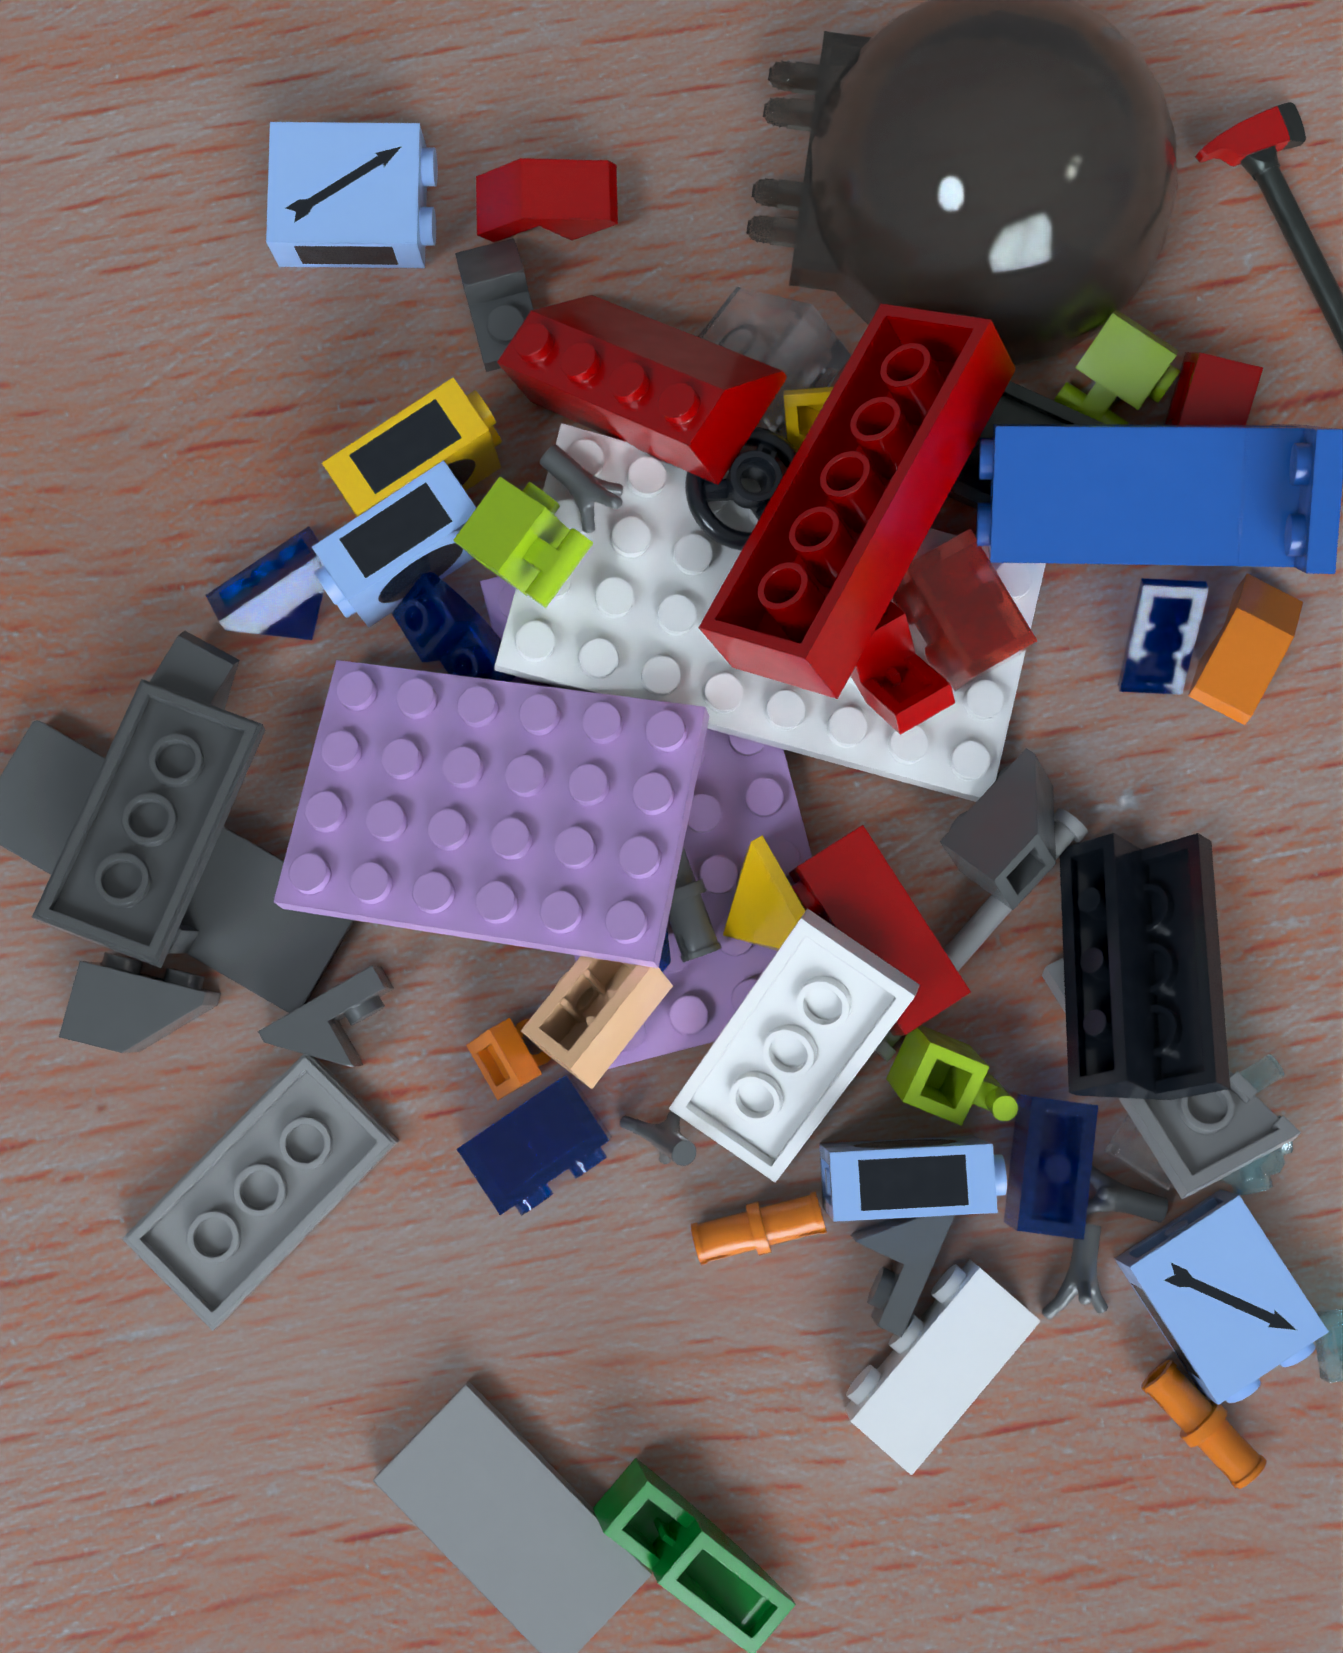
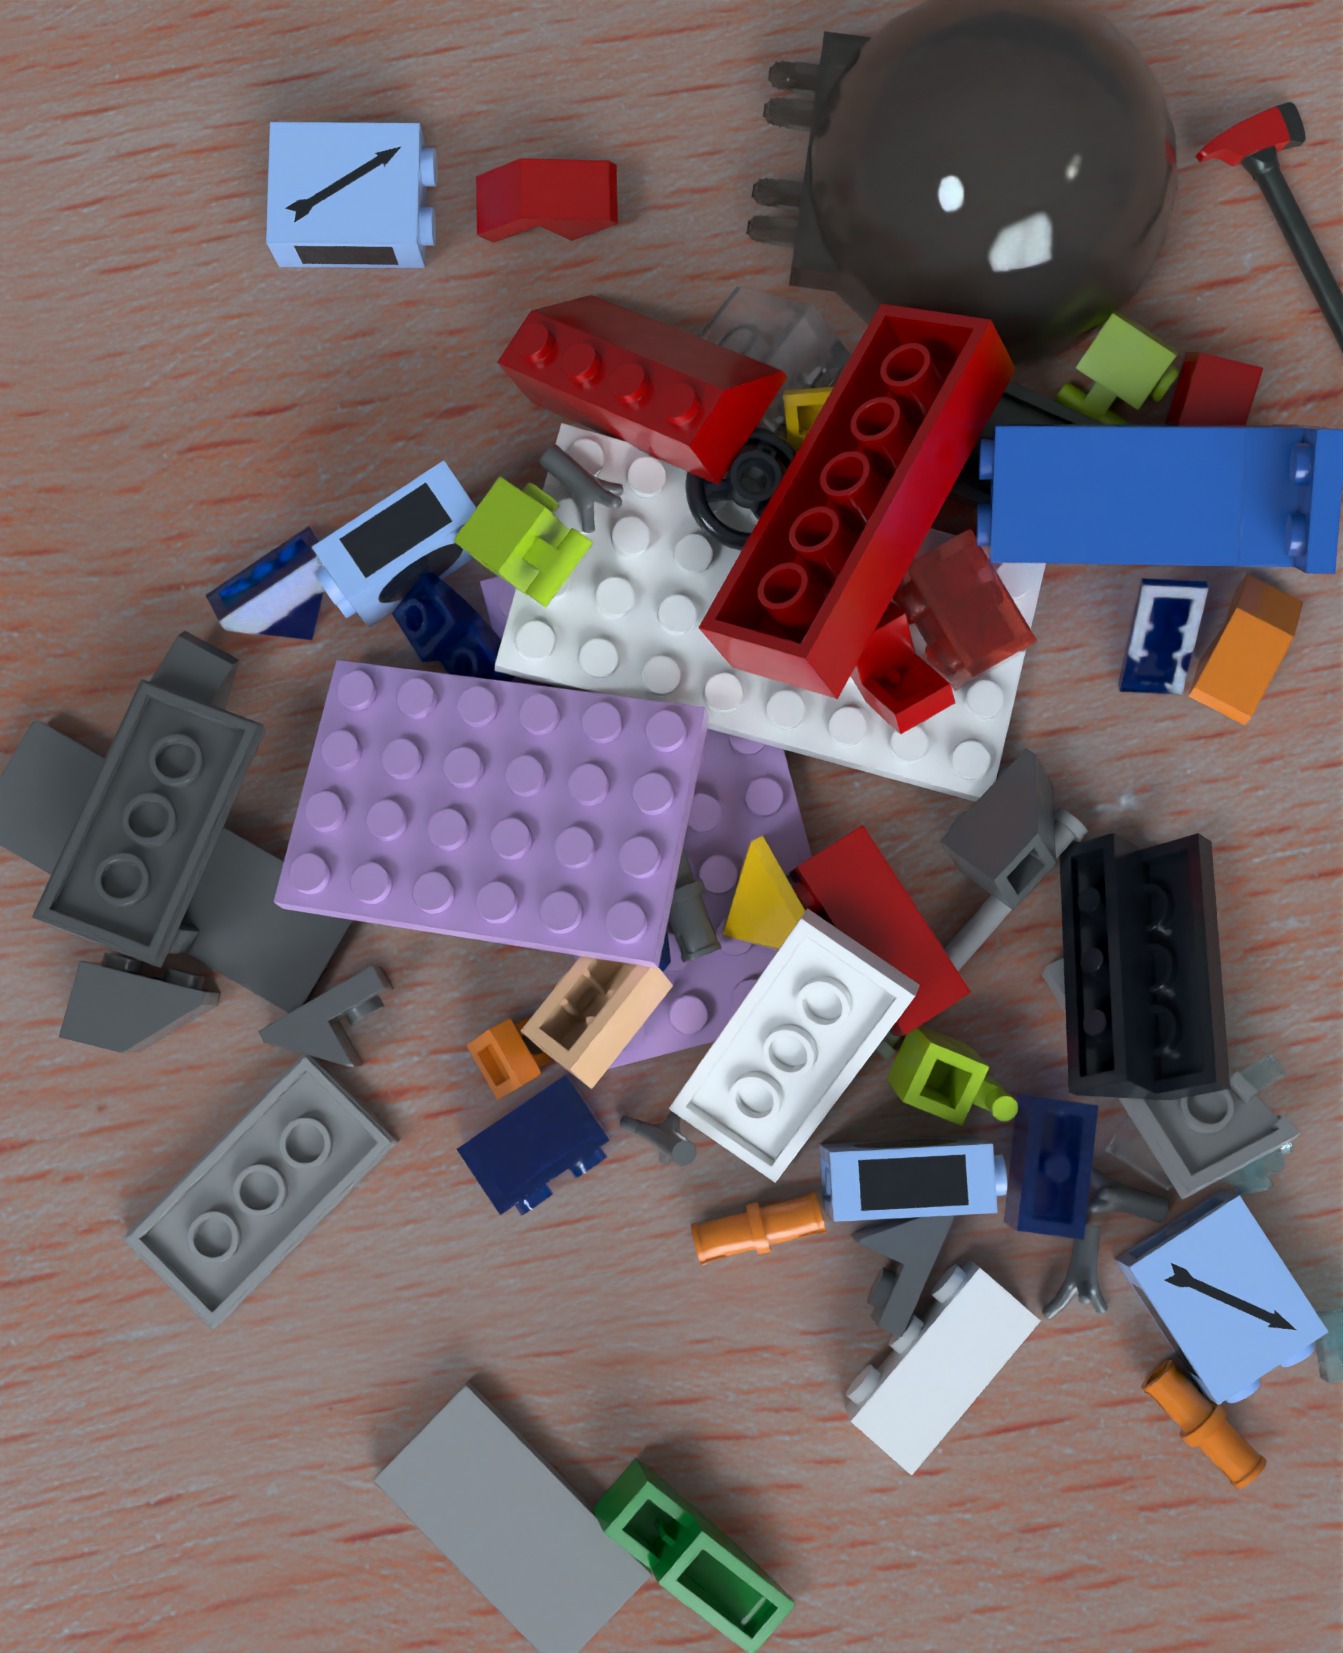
brick [322,377,502,517] -> none
dark grey slope [455,238,534,372] -> none

